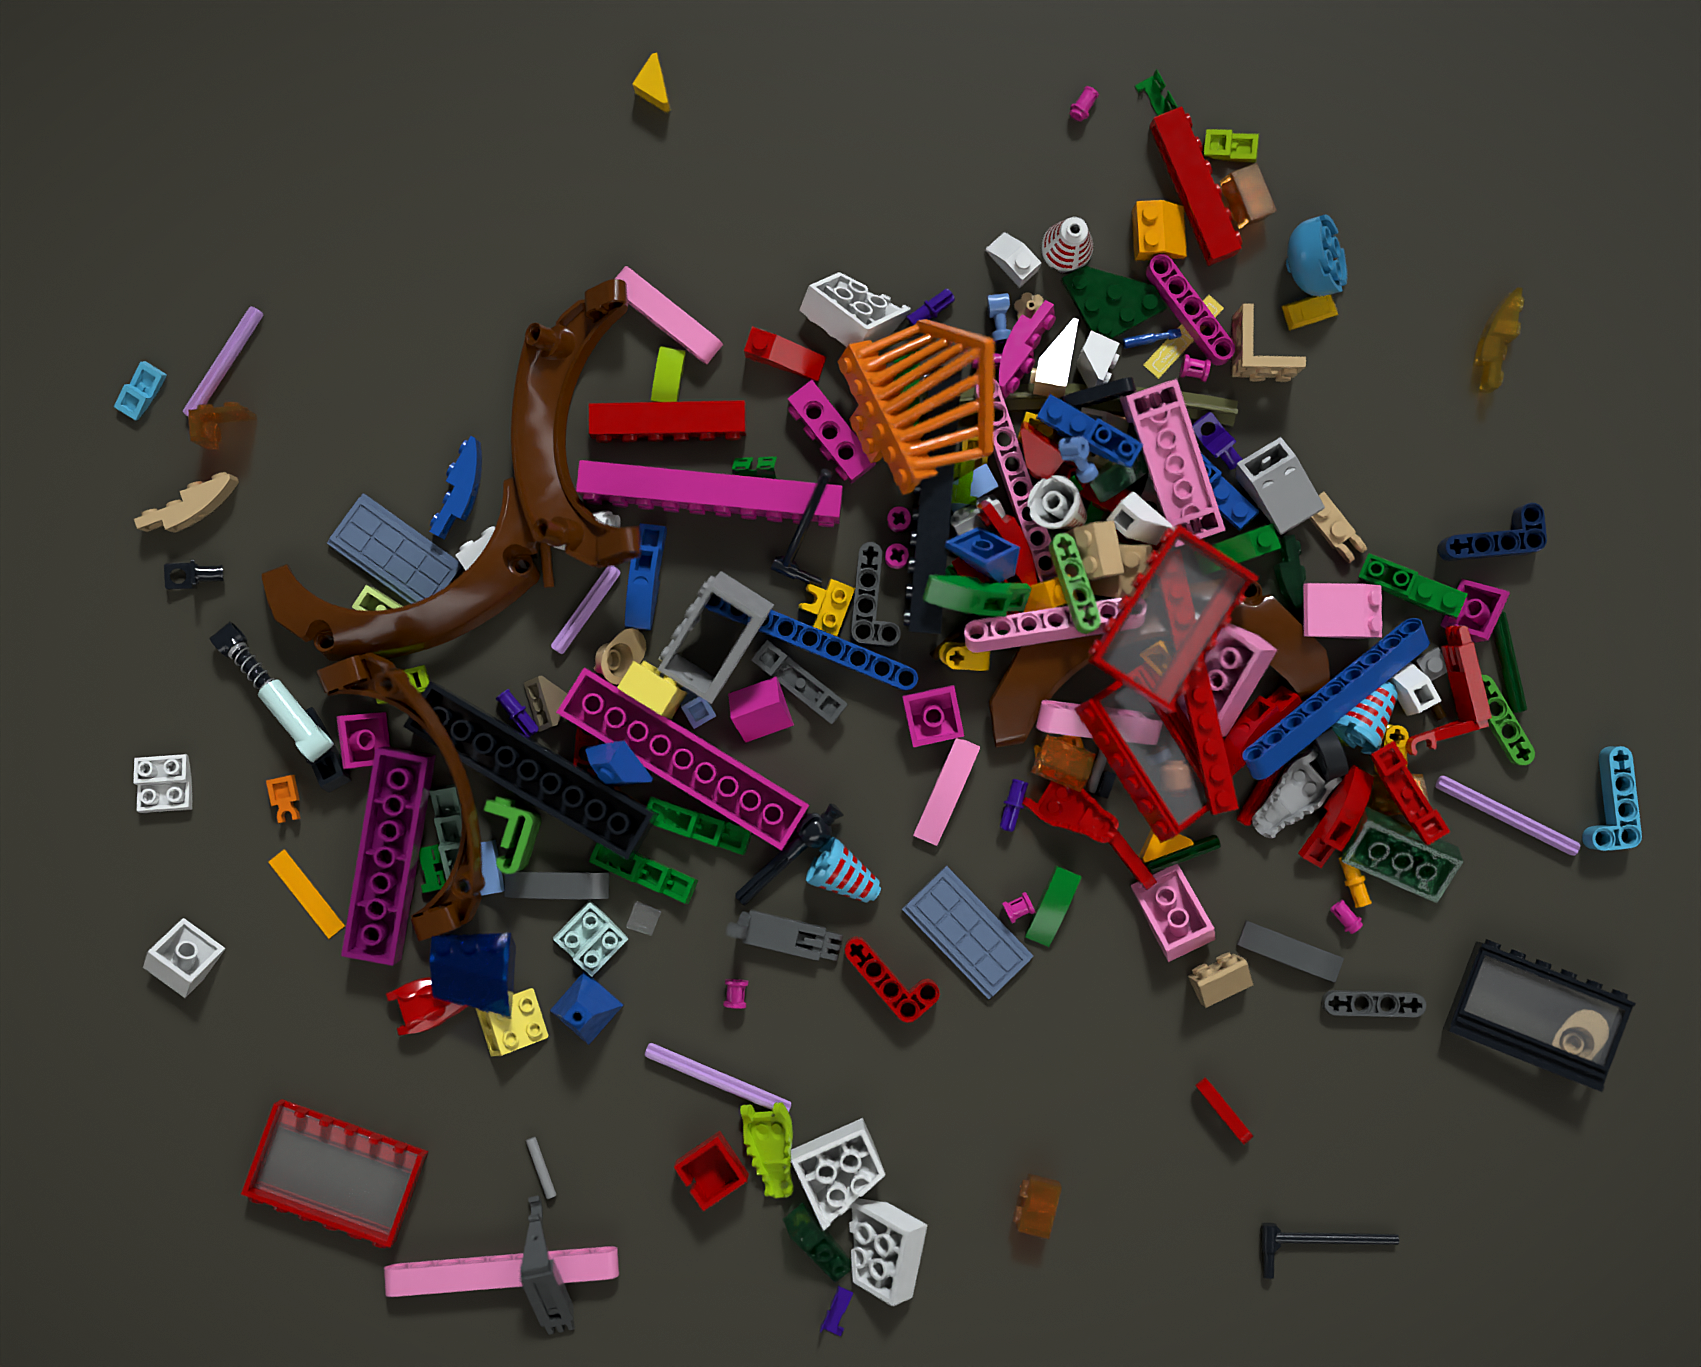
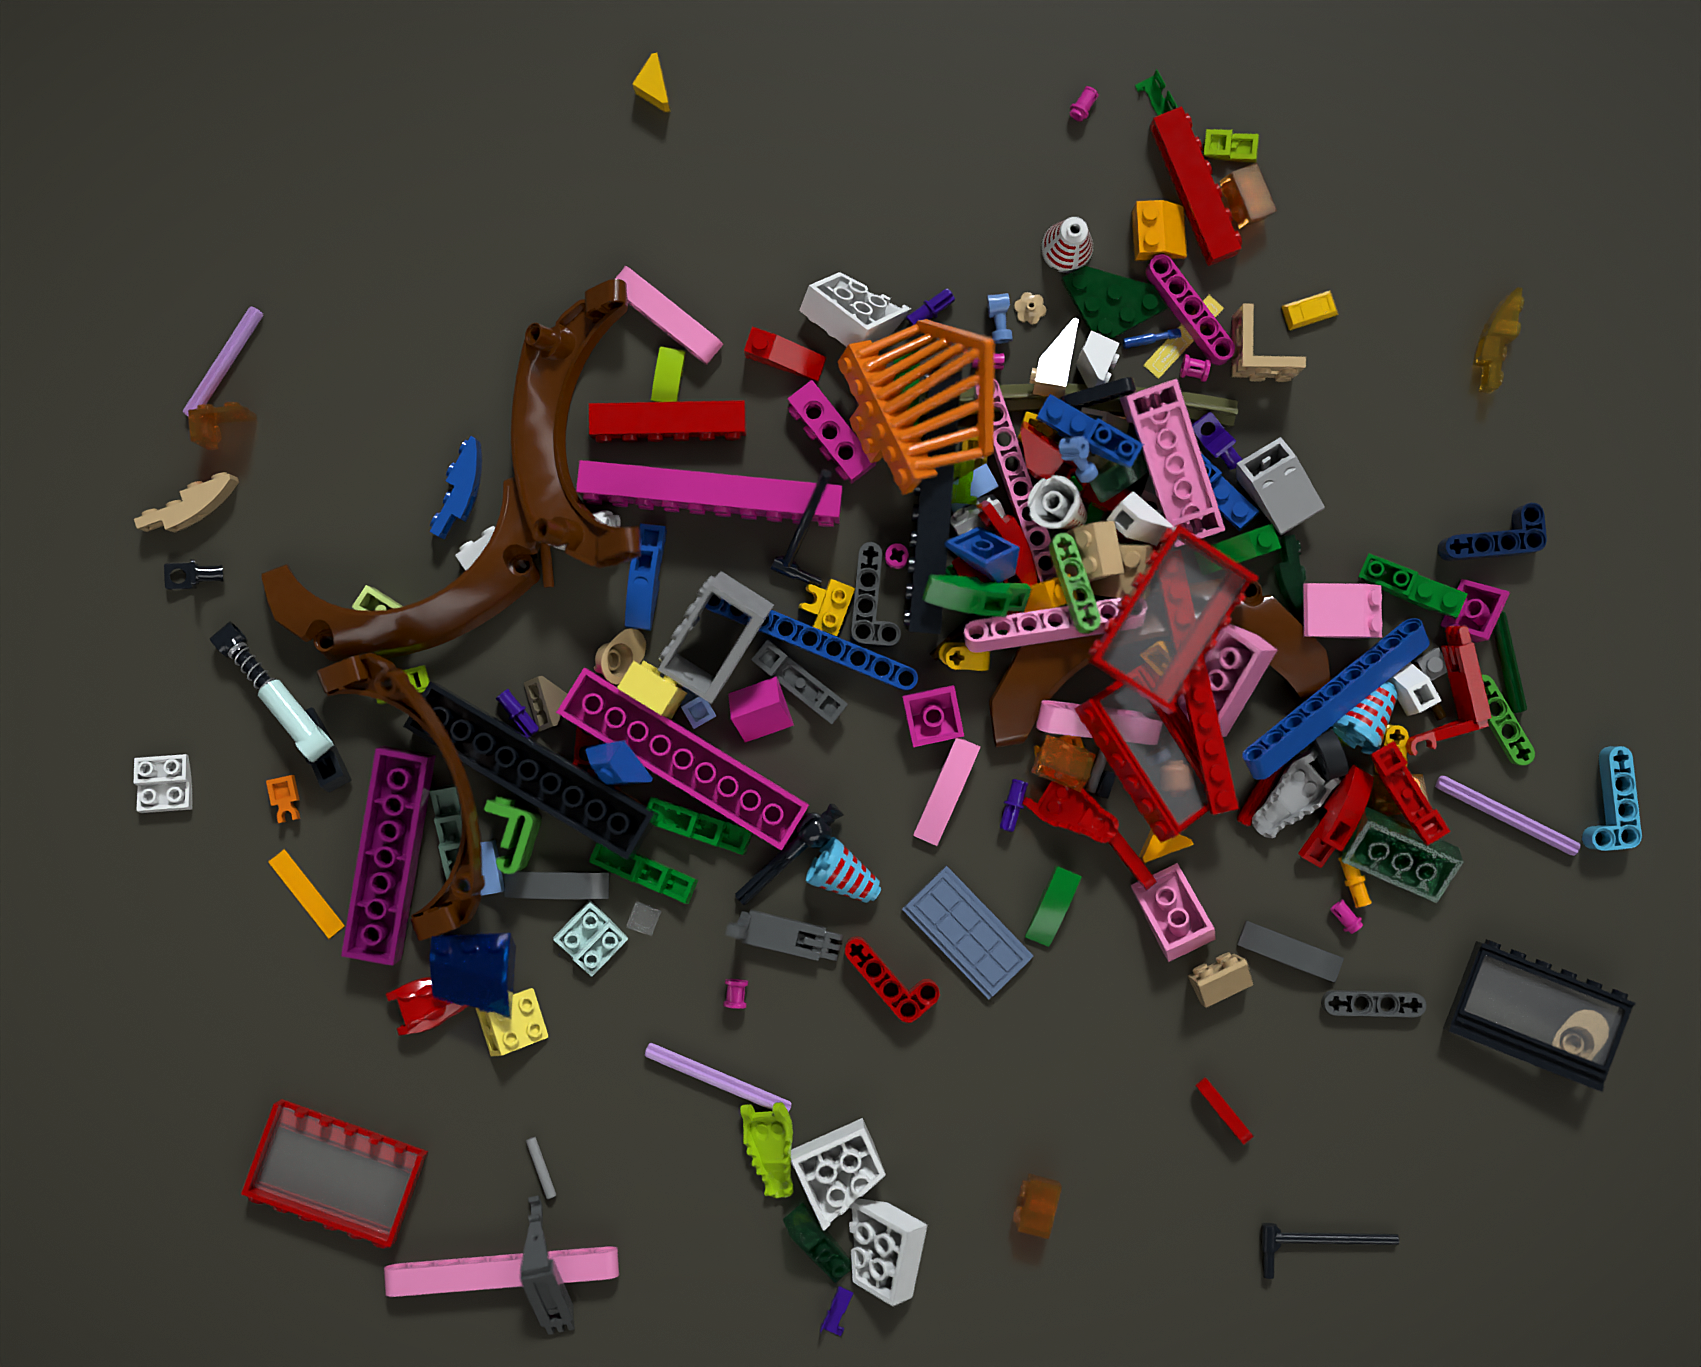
medium azure slope [114,361,167,420] -> none
white slope [143,918,225,998] -> none
sand blue piece [327,493,463,604] -> none
dark pink slope [337,712,390,769] -> none
green piece [419,844,446,893] -> none
blue slope [550,971,623,1045] -> none
lavender axle [551,566,621,654] -> none
red piece [674,1130,749,1211] -> none
green piece [731,456,777,479] -> none
dark pink bush [887,506,911,532] -> none
white slope [985,232,1041,288] -> none
dark pink slope [999,300,1056,400] -> none
dark pink bush [1002,892,1036,923] -> none
dark green axle [1145,835,1221,873] -> none
red slope [1224,685,1302,776] -> none
dark azure cylinder [1286,214,1347,297] -> none
tan hinge [1309,492,1367,563] -> none

